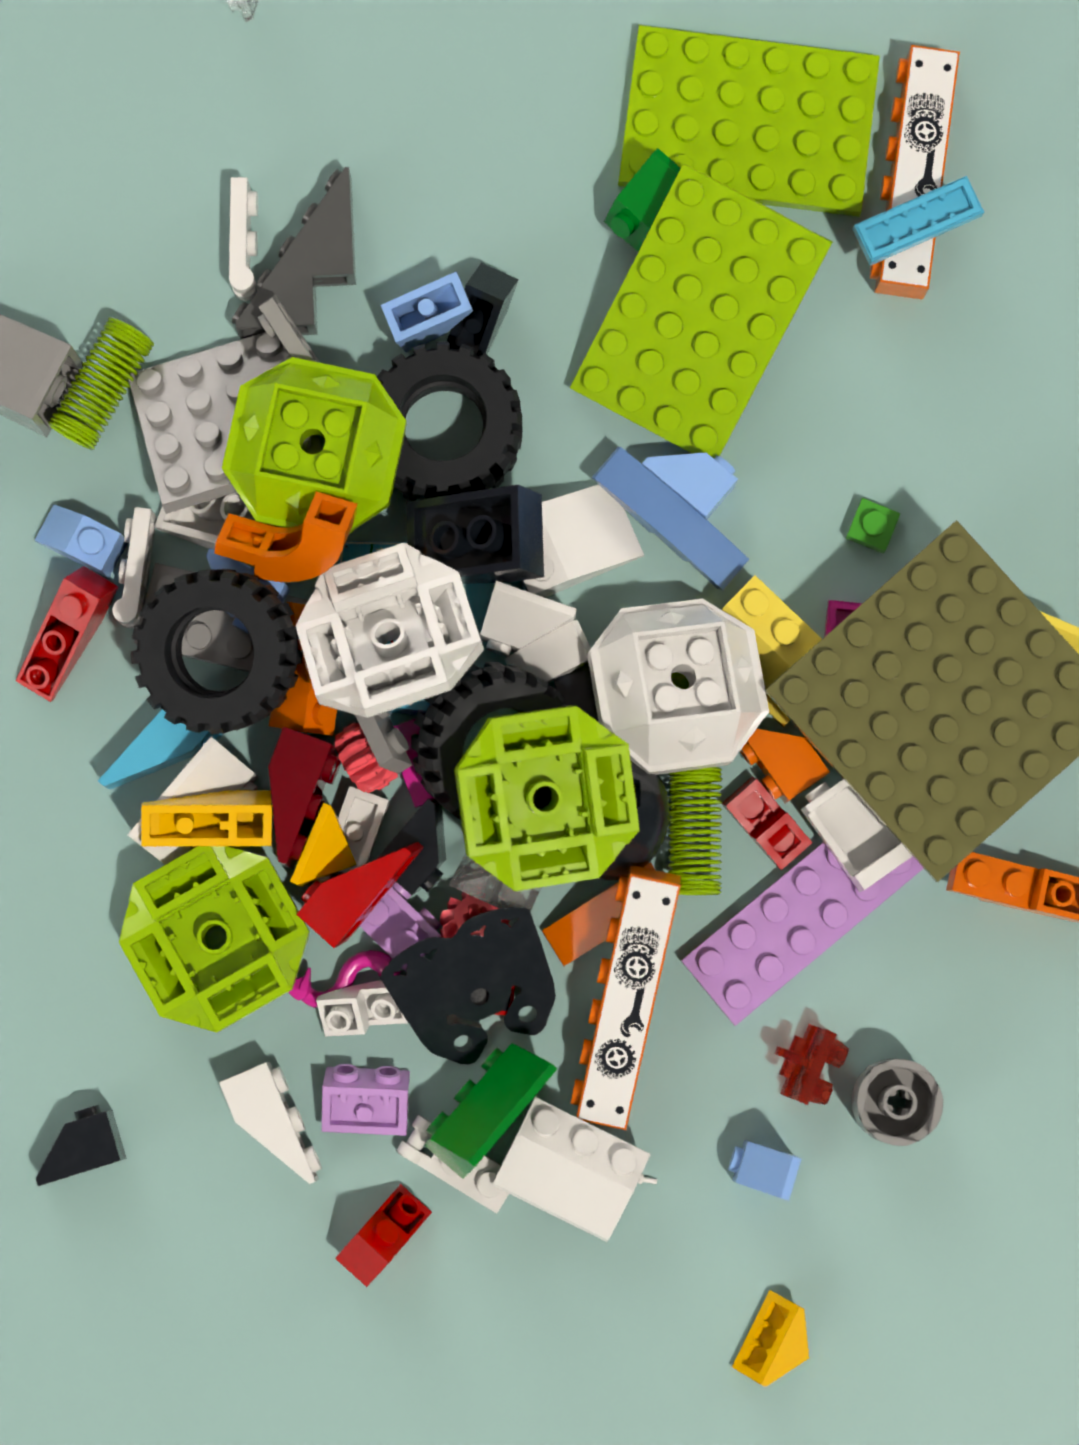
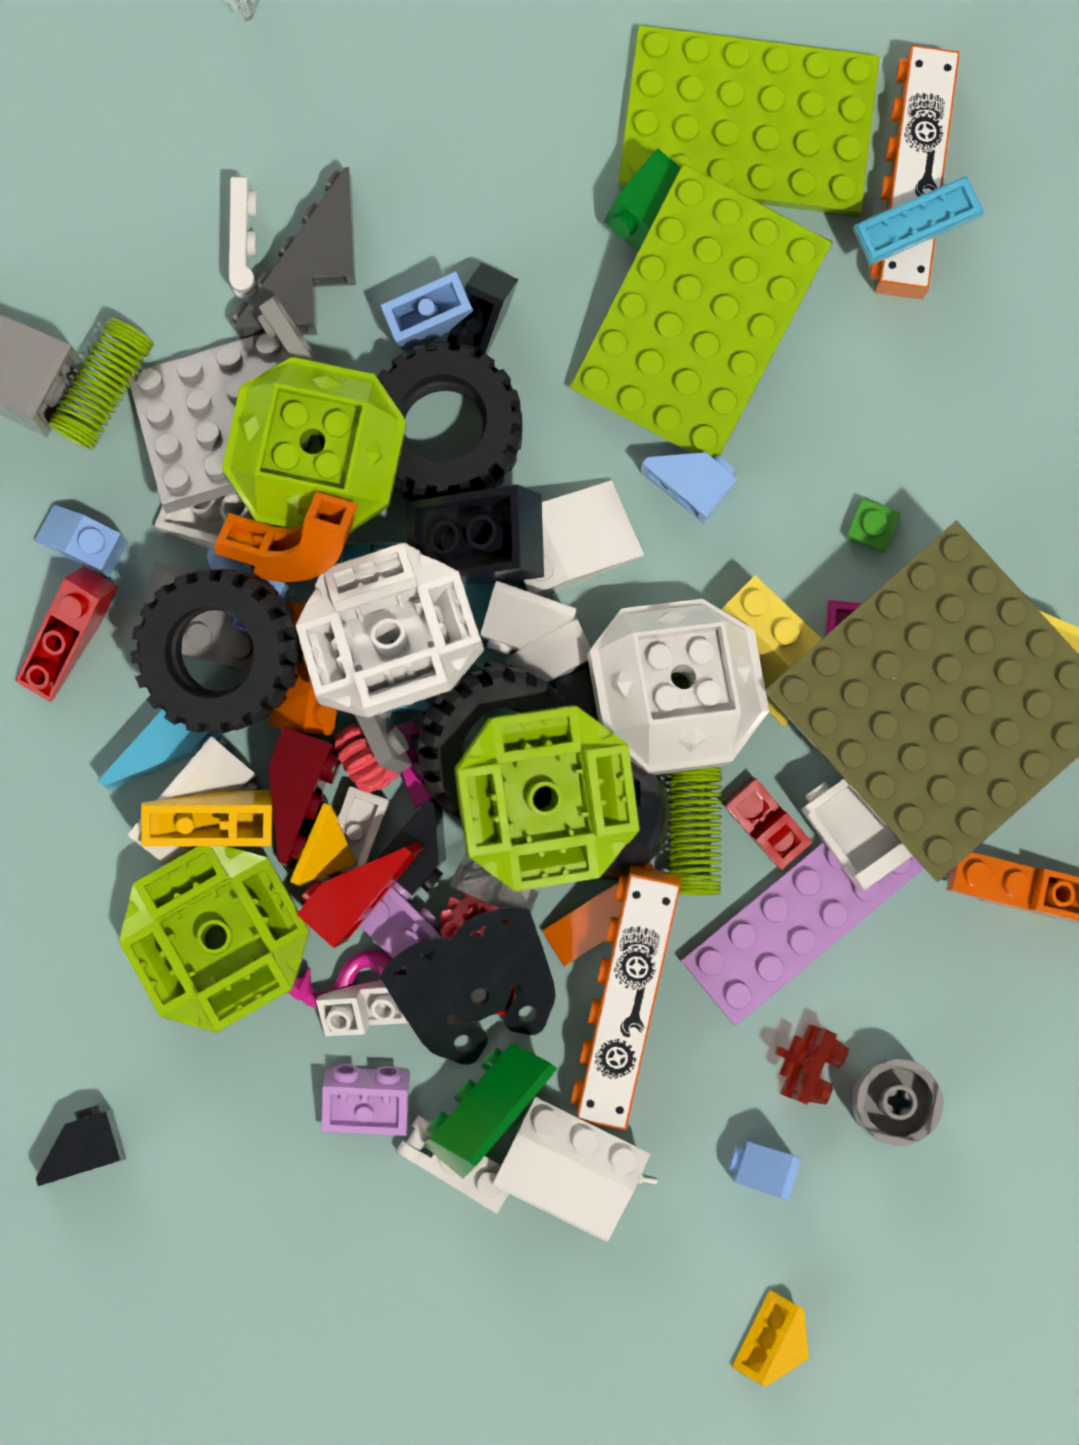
white plate [112,507,157,629] -> none
white slope [219,1062,322,1184] -> none
red slope [335,1184,432,1287] -> none
medium blue slope [592,447,749,590] -> none
orange slope [740,729,830,804] -> none

